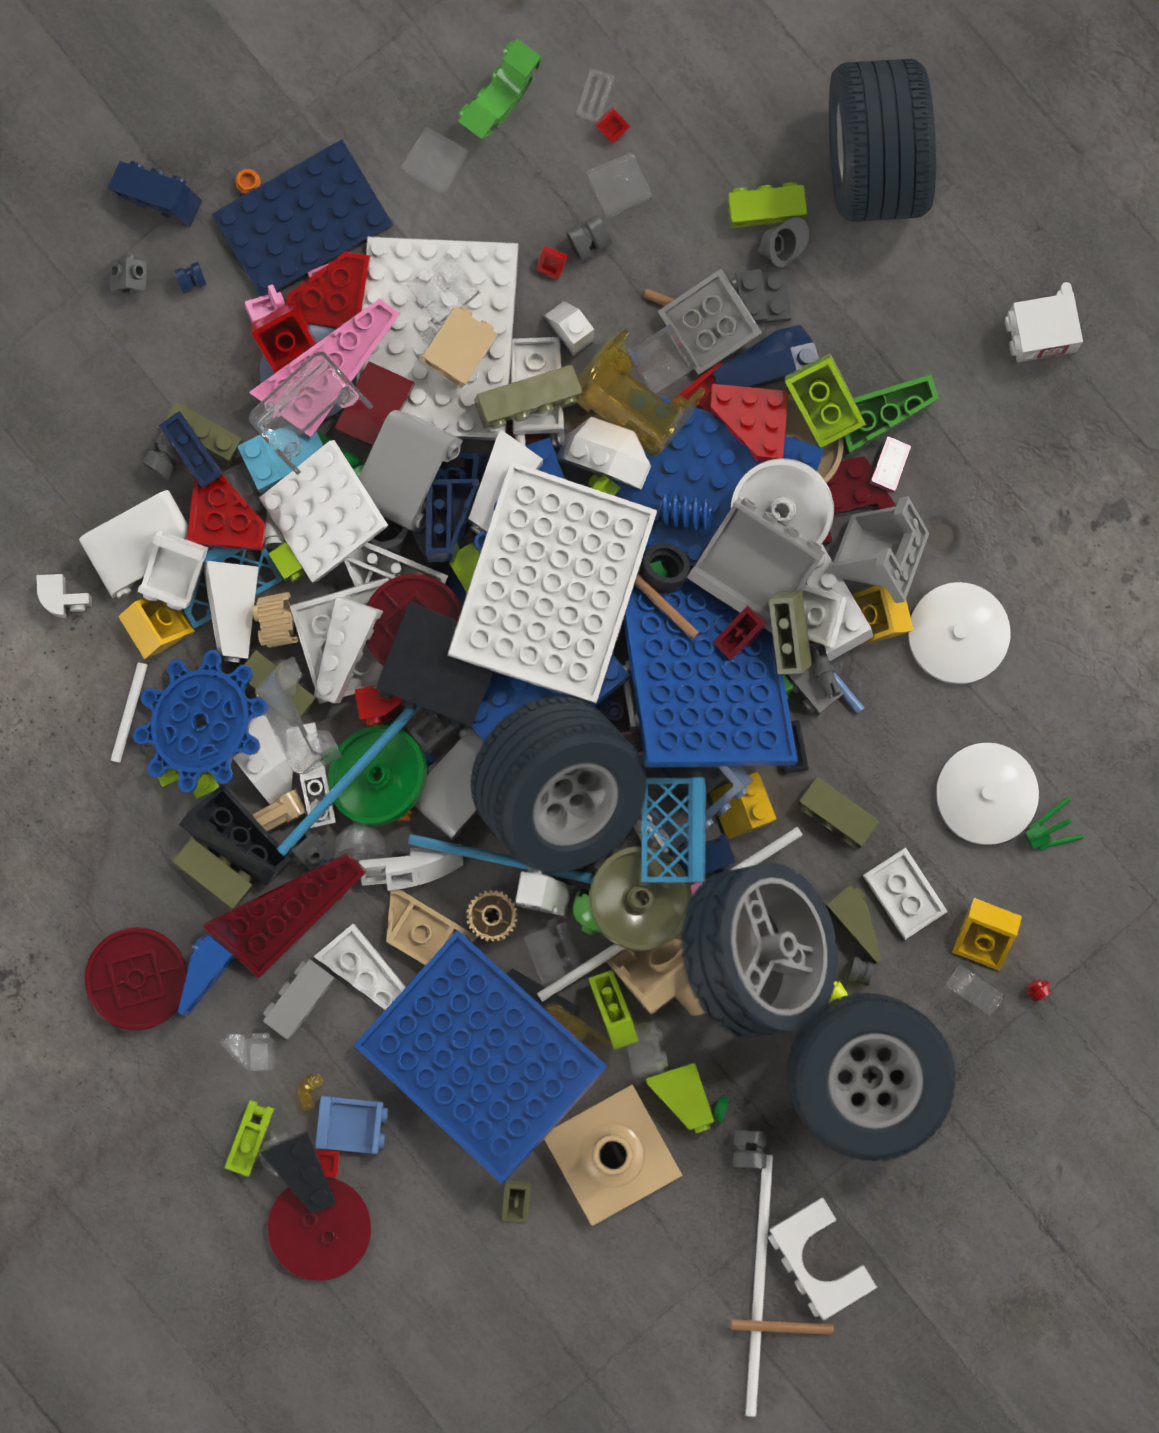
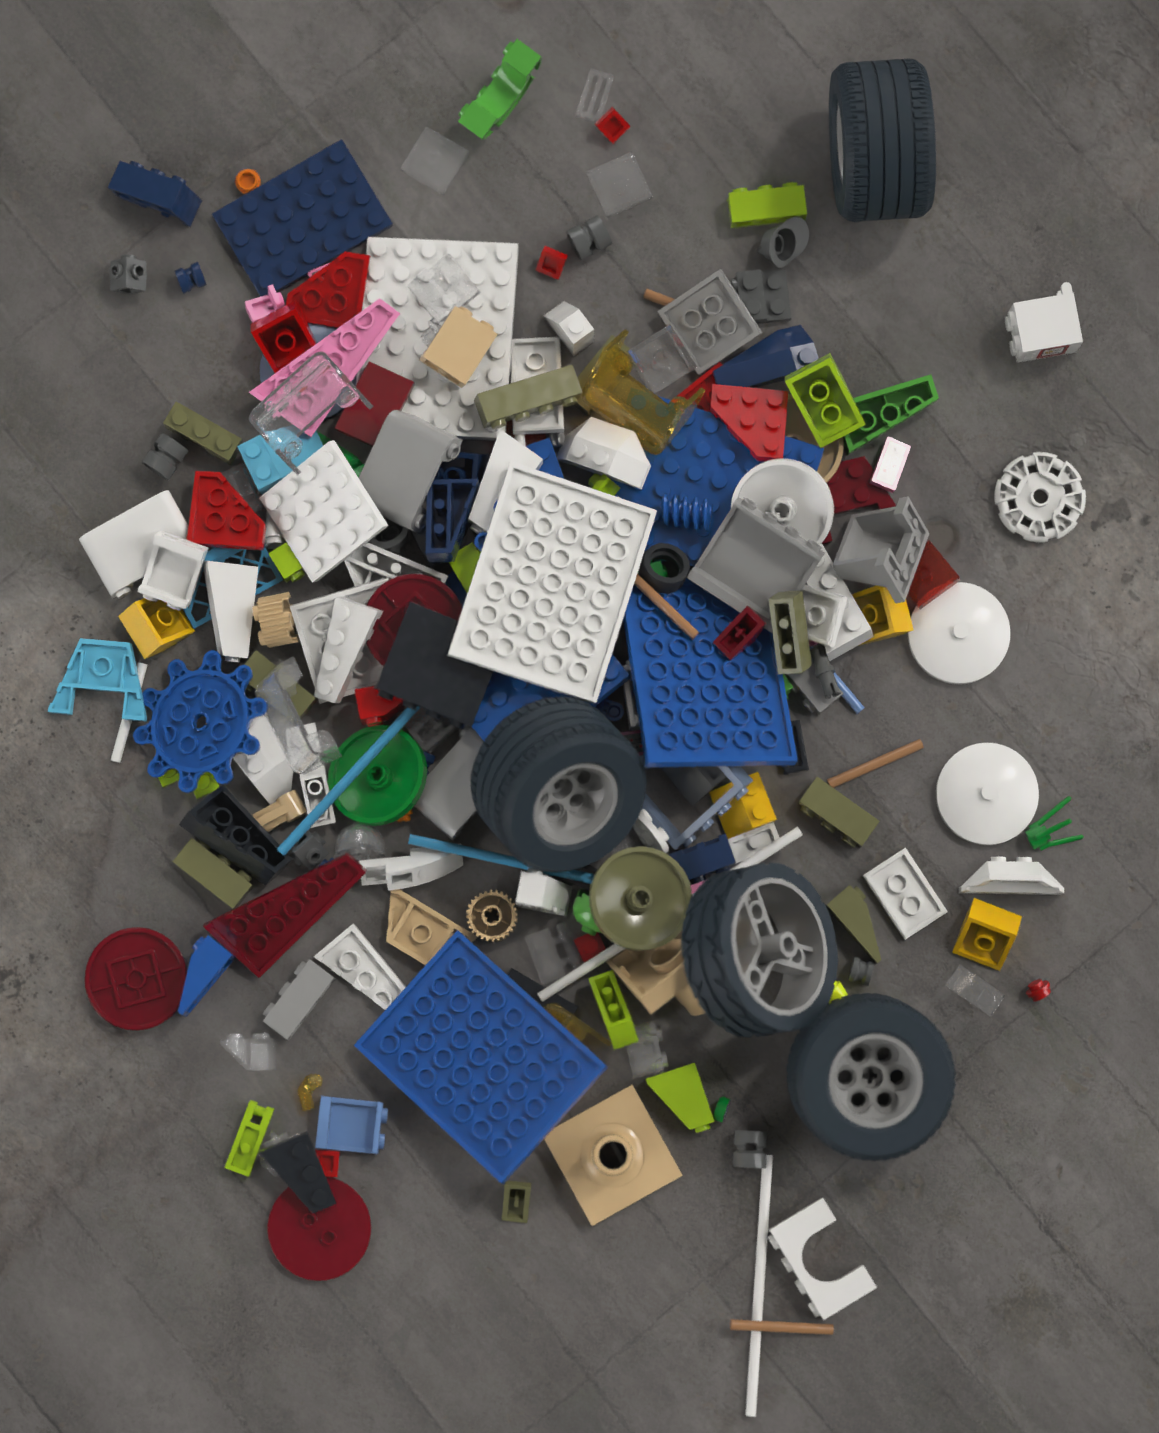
white brick [37,574,92,618] -> none
dark blue tile [159,411,224,489] -> none
dark azure fence [642,777,706,883] -> none
none -> medium azure wing [48,638,147,722]
none -> red plate [573,932,605,963]
none -> white plate [728,822,780,864]
none -> medium nougat bar [827,739,924,788]
none -> clear red plate [907,540,960,610]
none -> white wedge [959,857,1064,895]
none -> white plate [994,452,1086,542]

